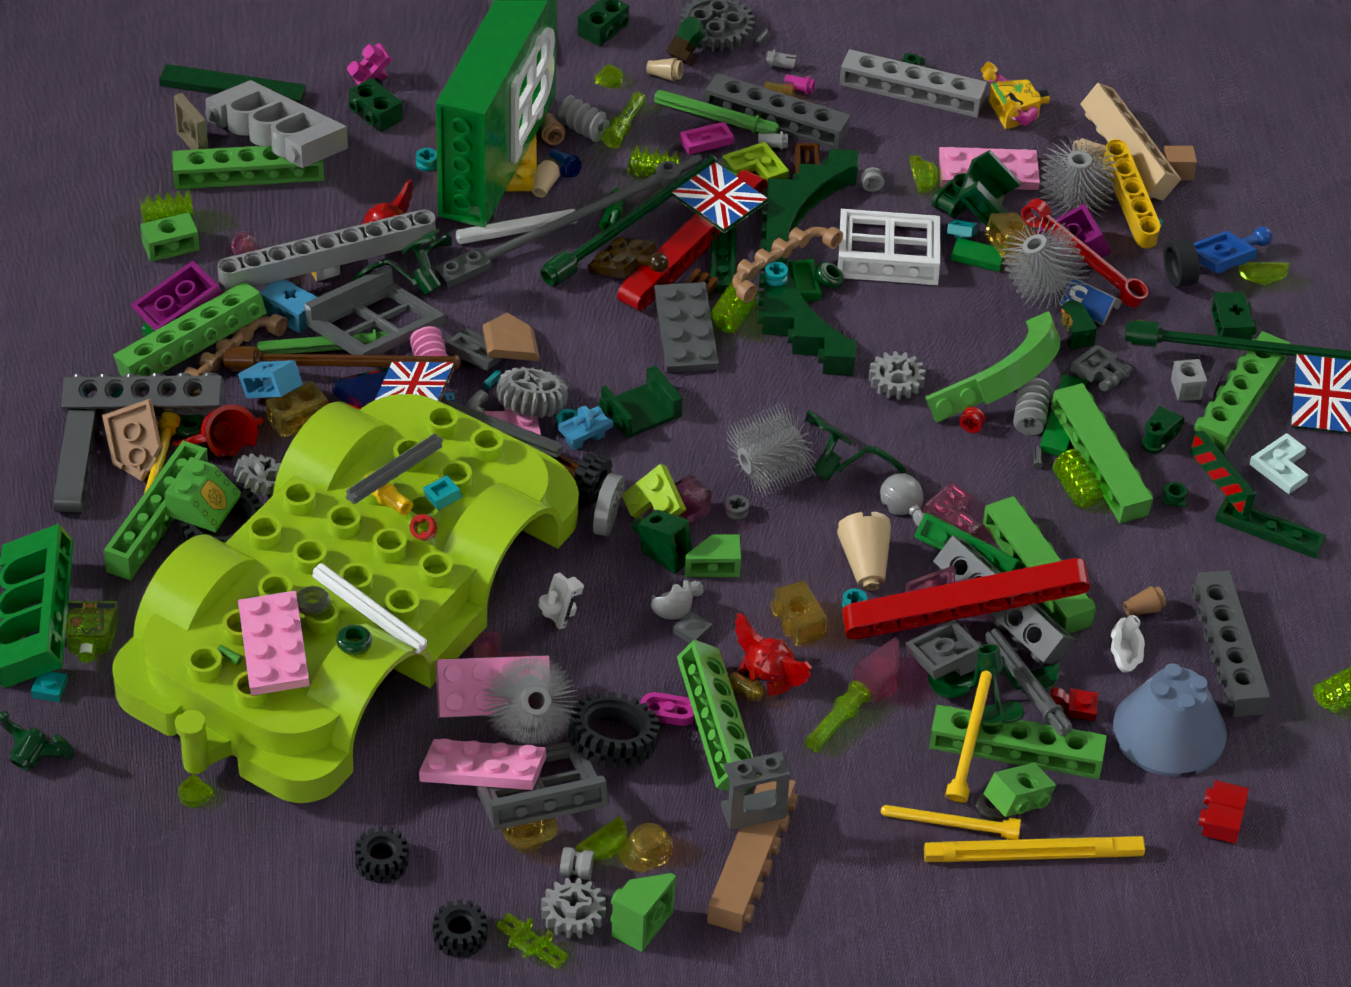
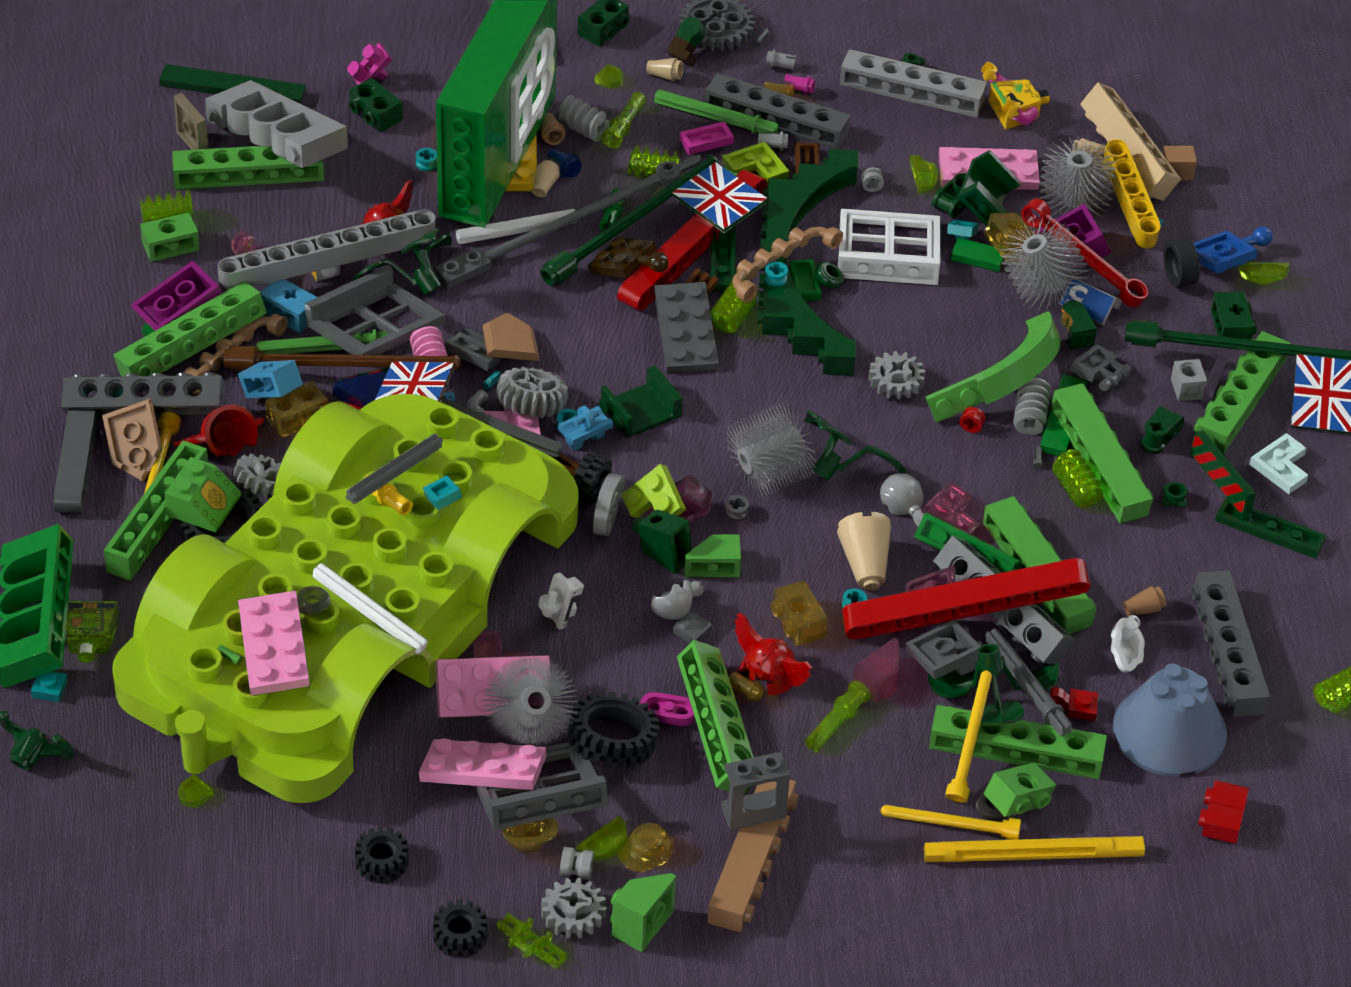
dark green piece [176,415,205,439] -> none
dark green piece [336,625,373,655] -> none
red bush [409,514,438,541] -> none

